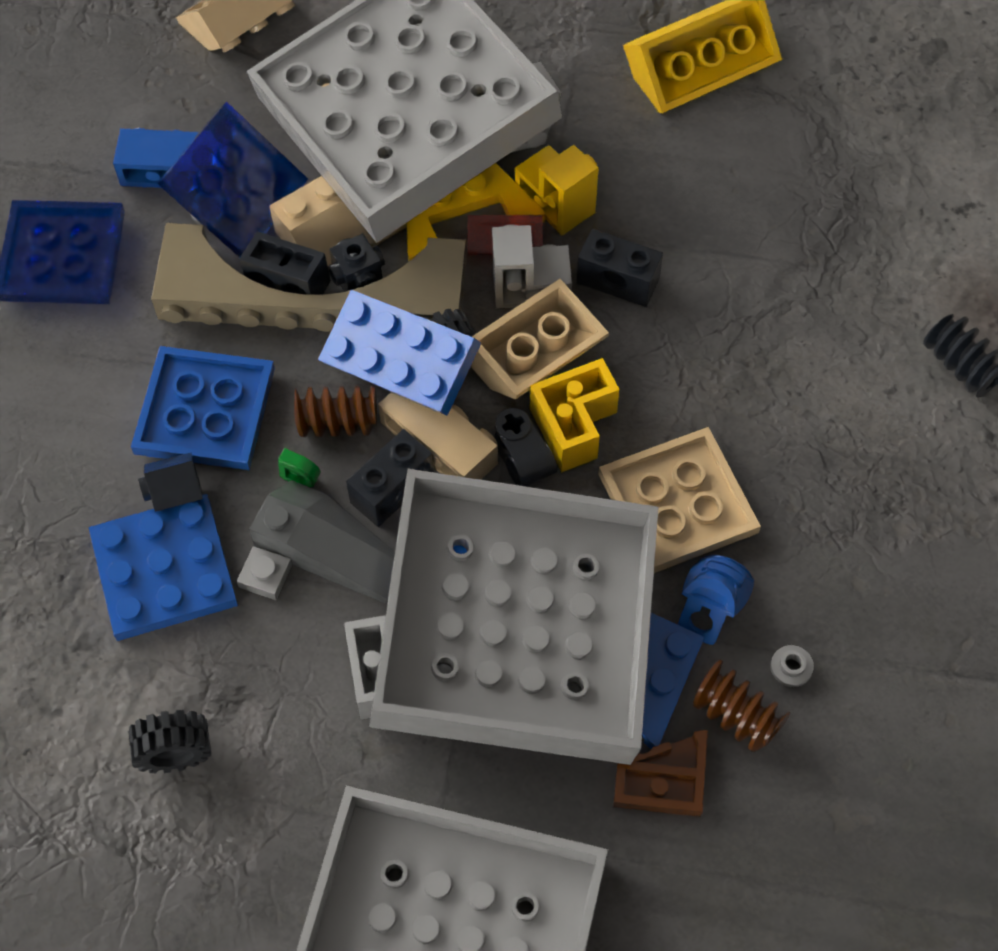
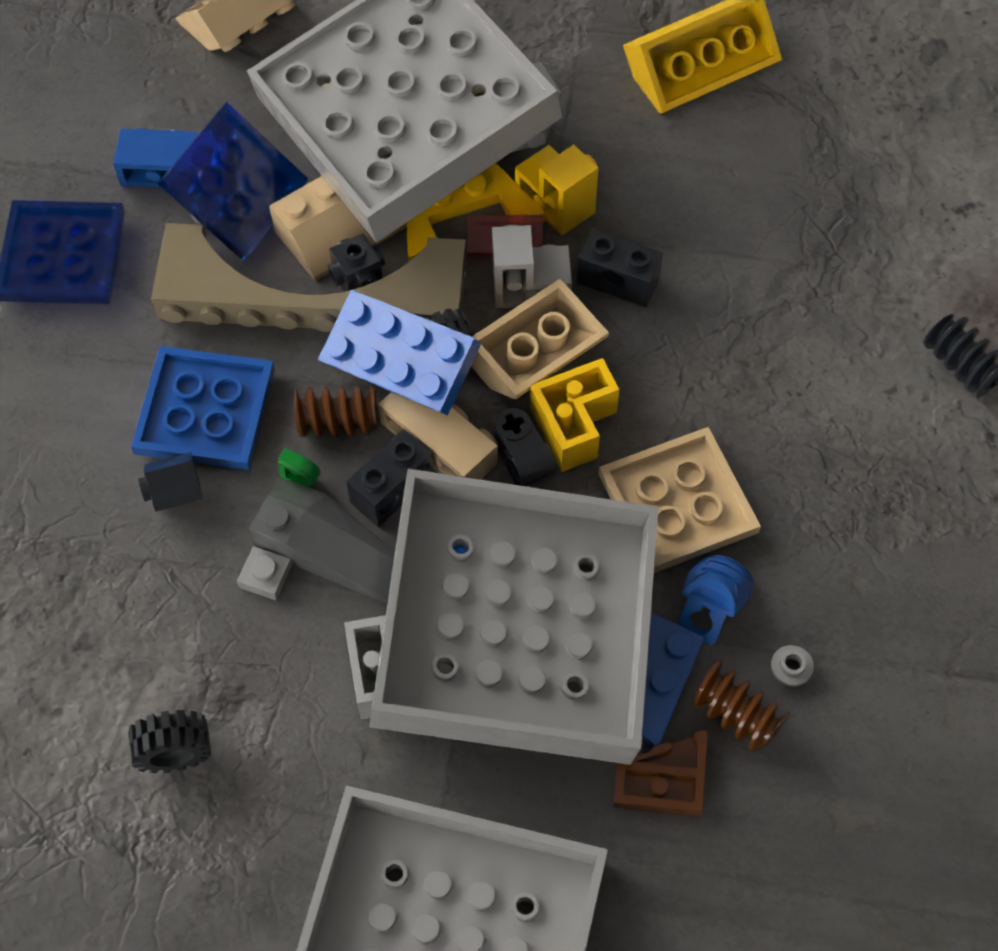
blue plate [88,494,238,641] -> none
black brick [239,231,331,295] -> none

